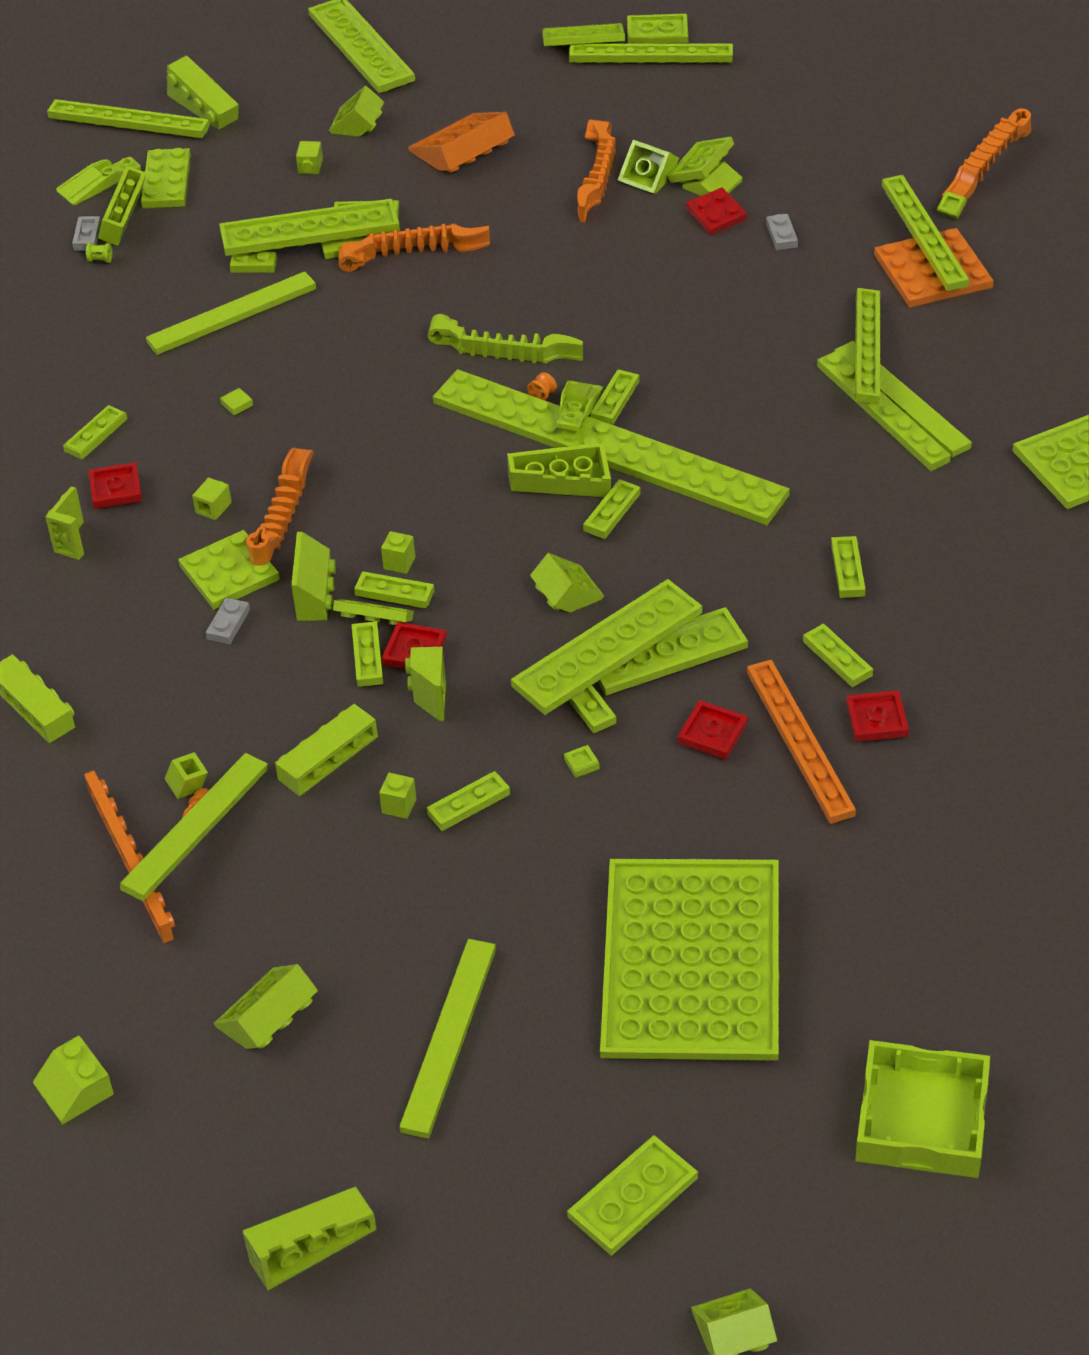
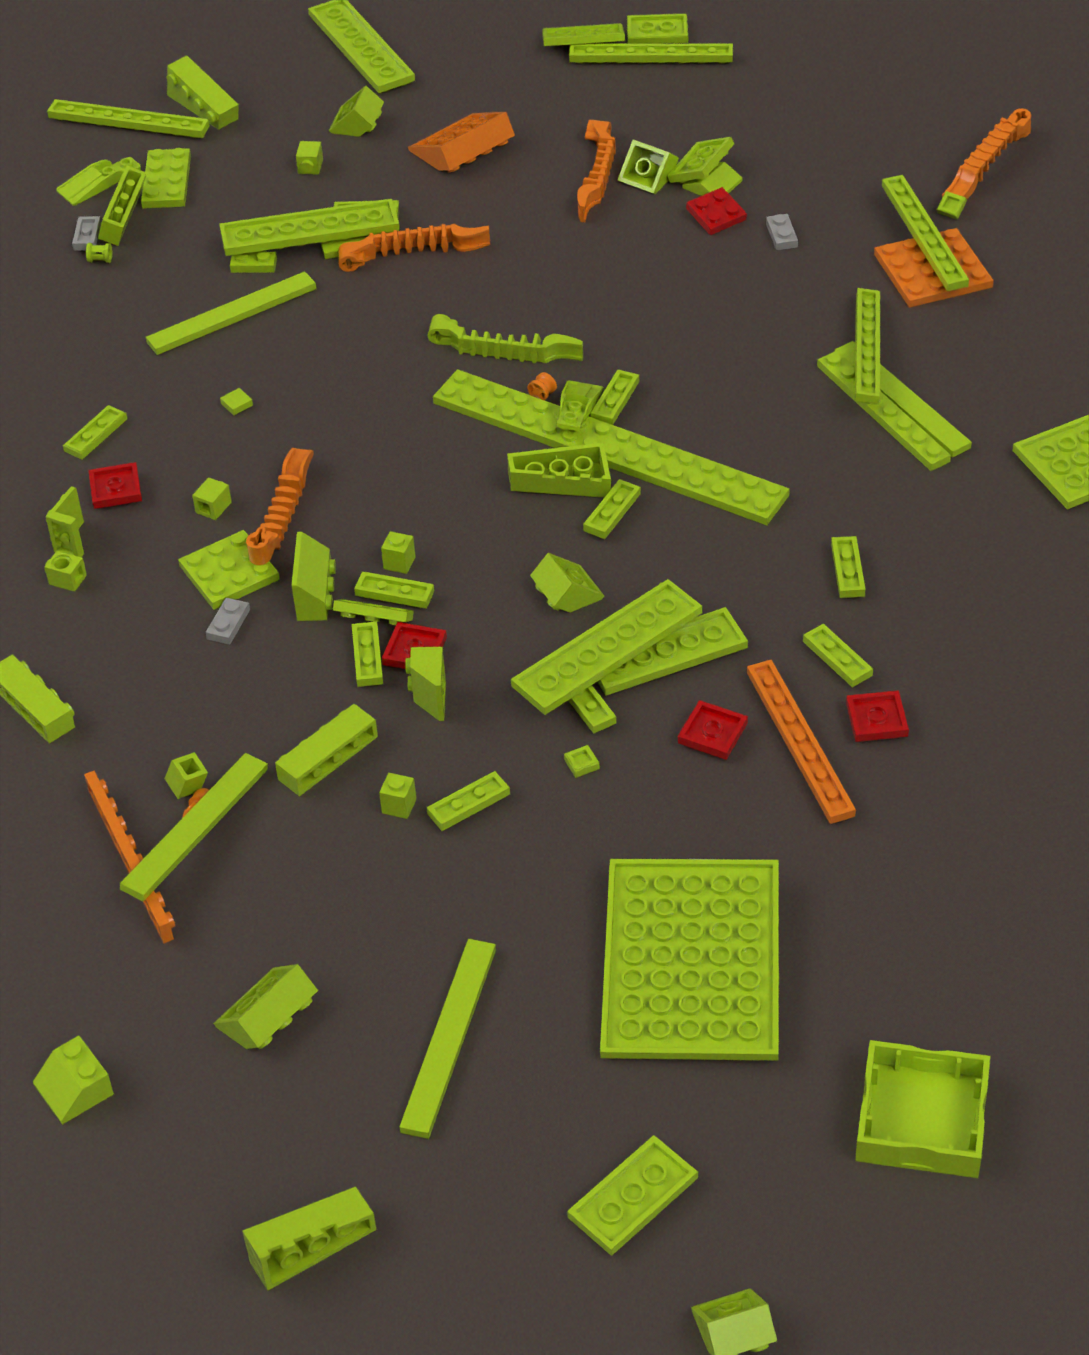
none -> lime brick [44,551,87,592]

